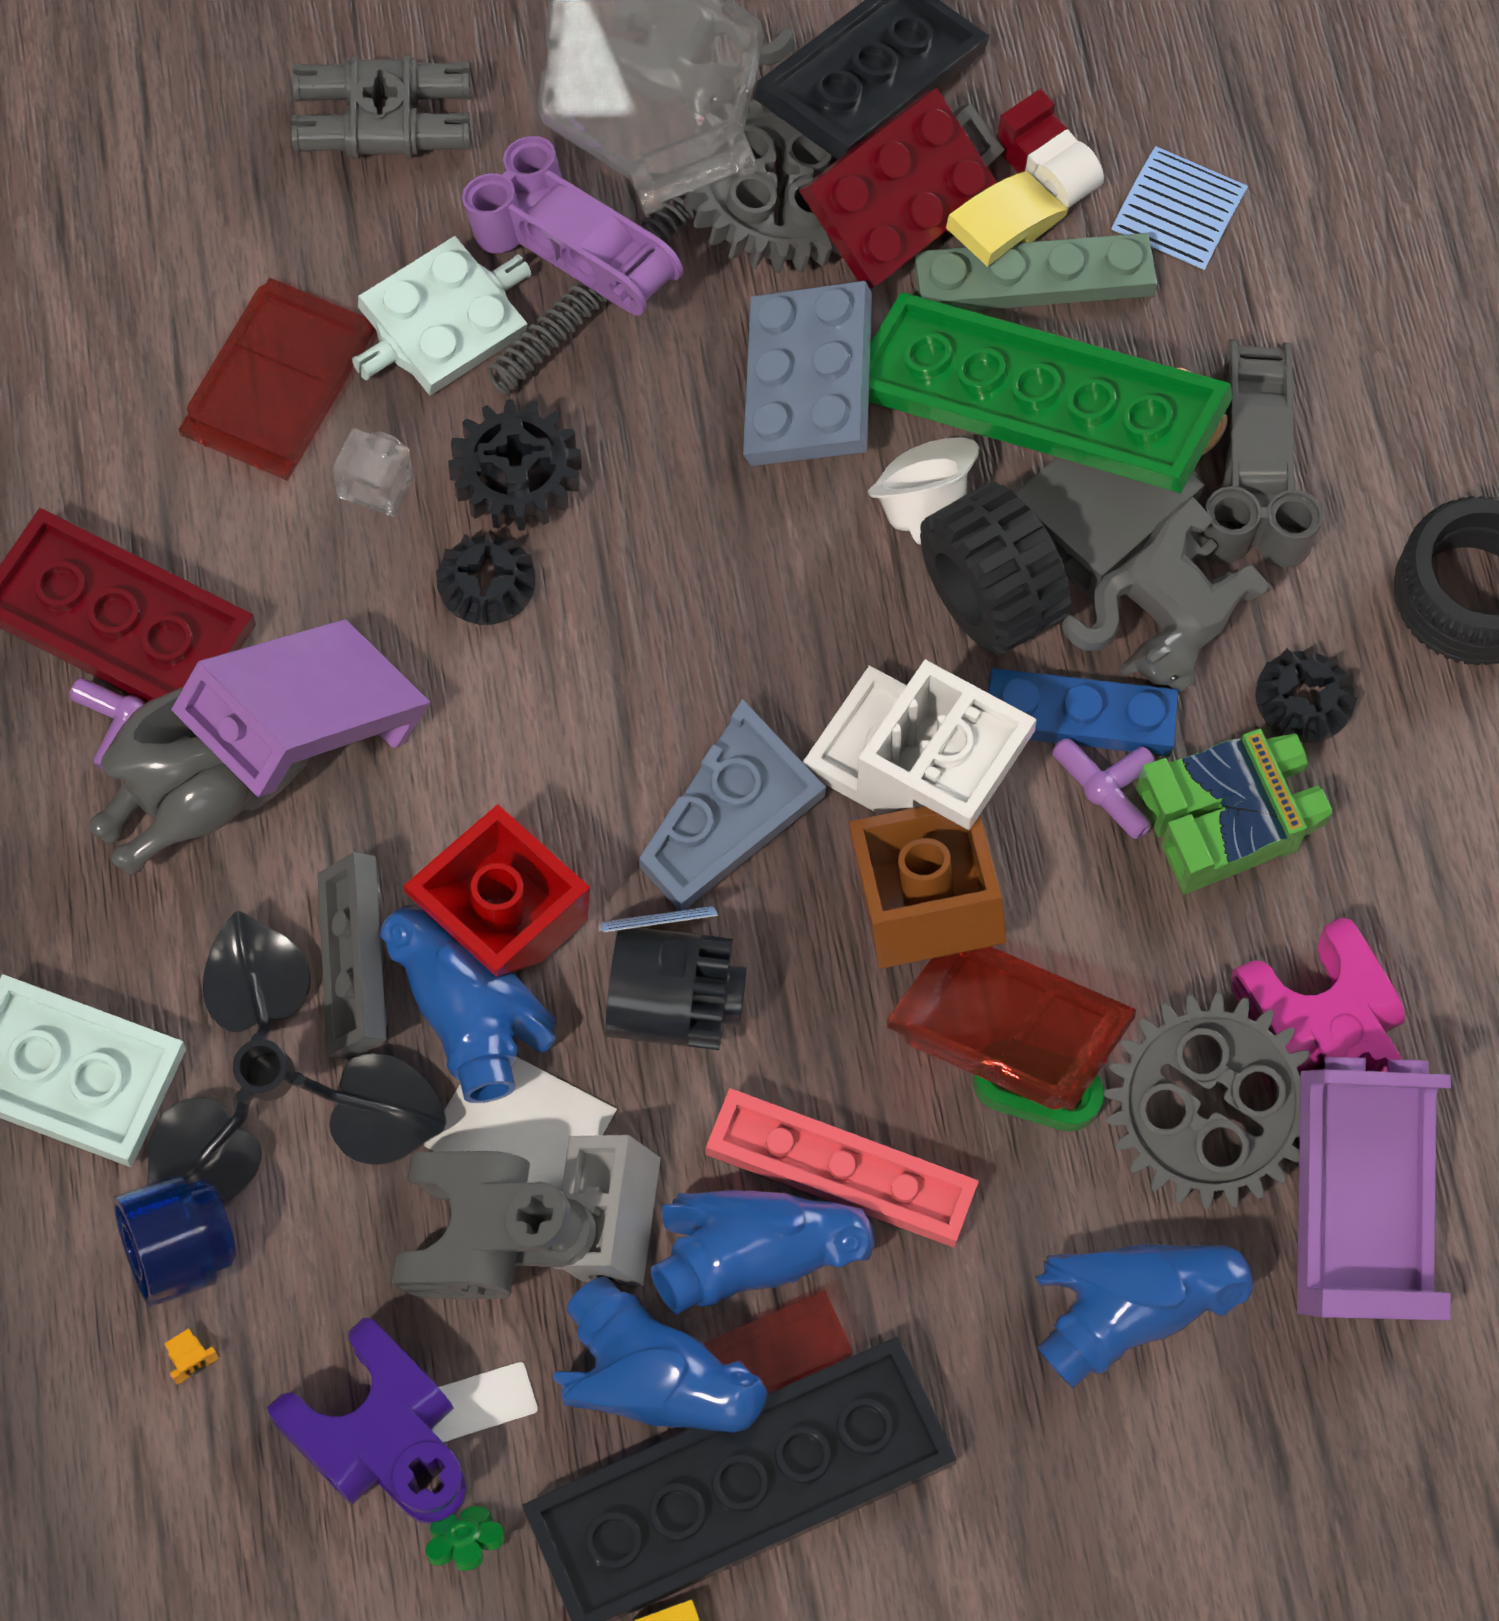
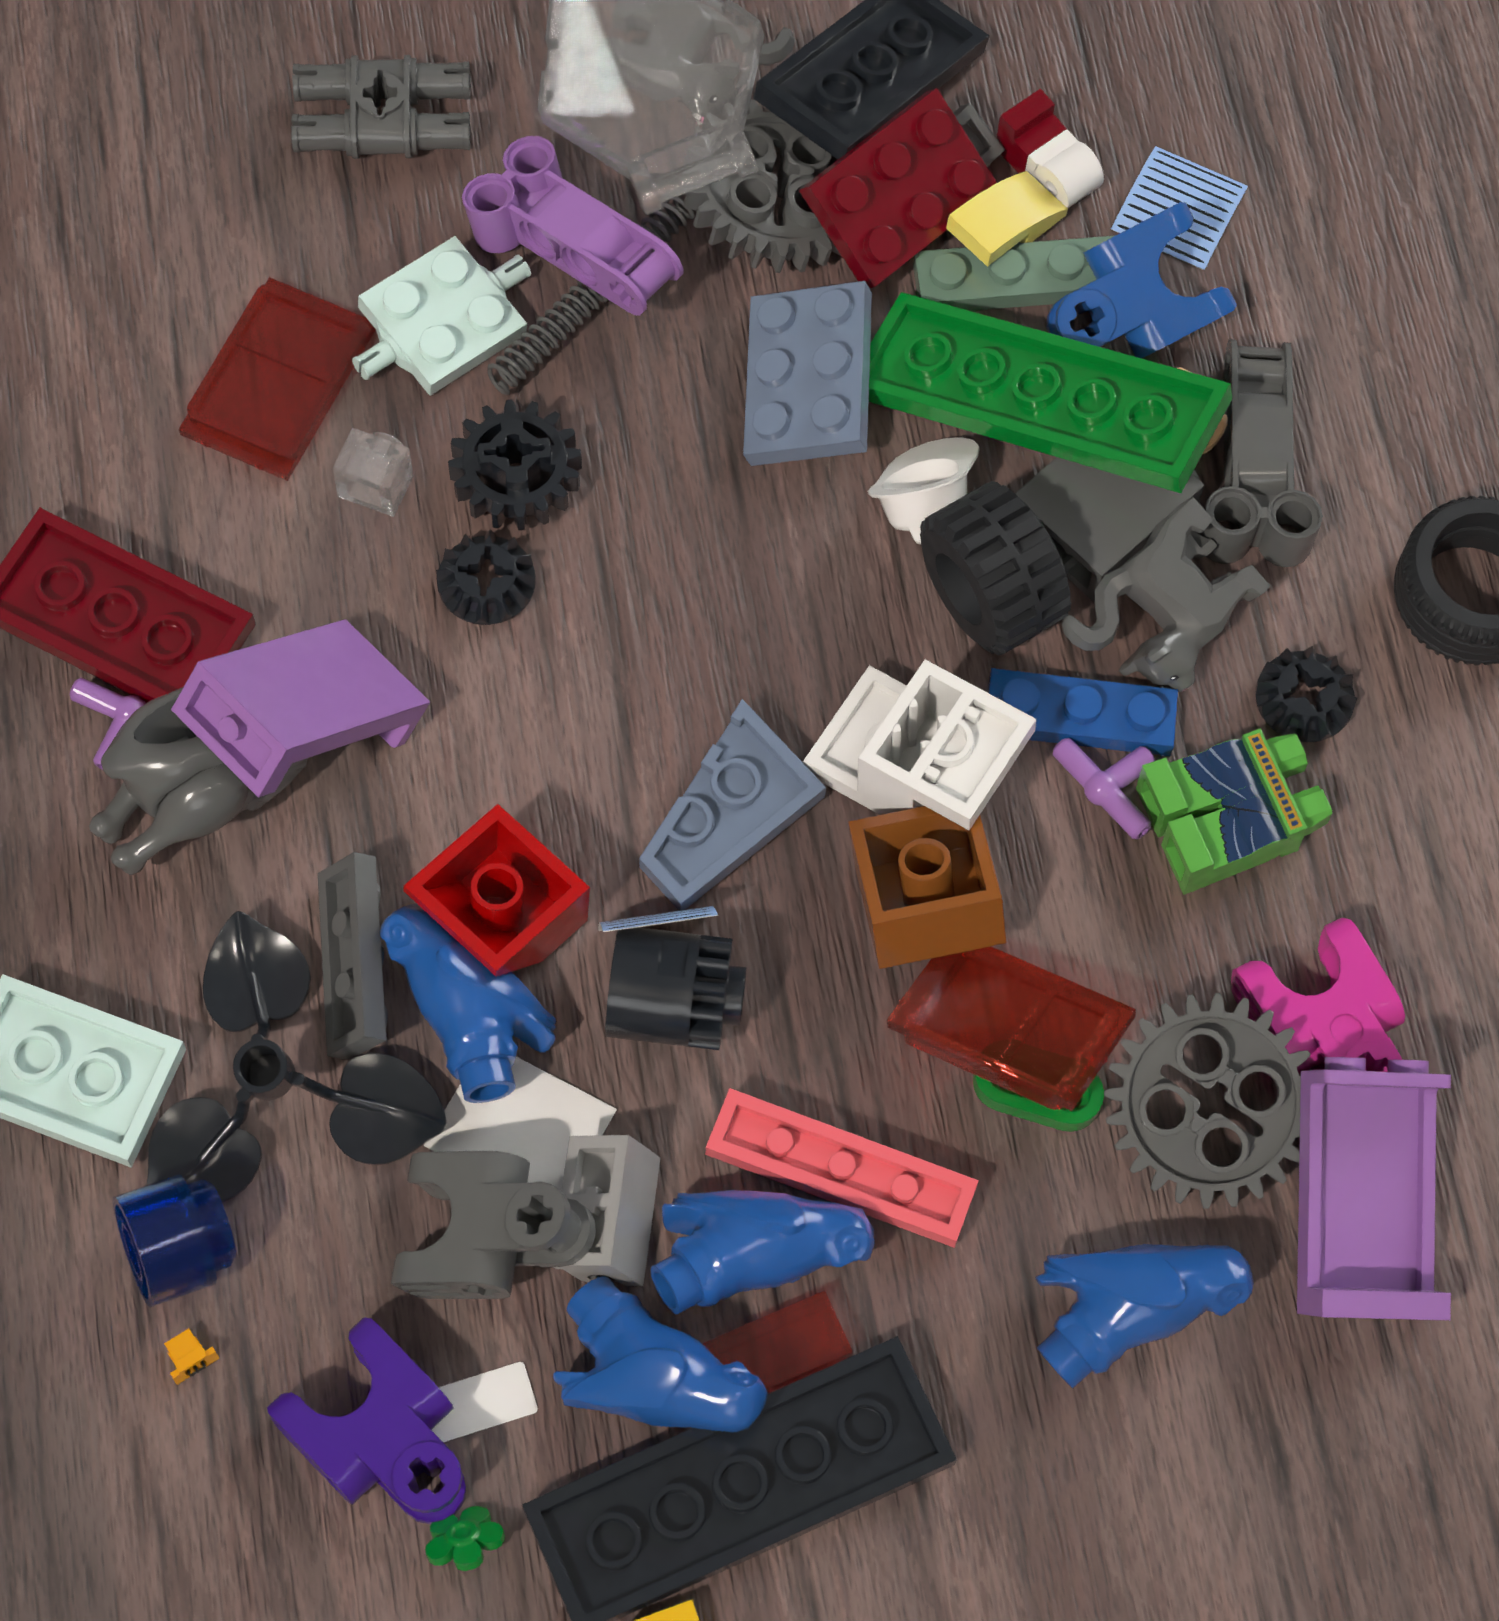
none -> blue piece [1046,202,1237,359]

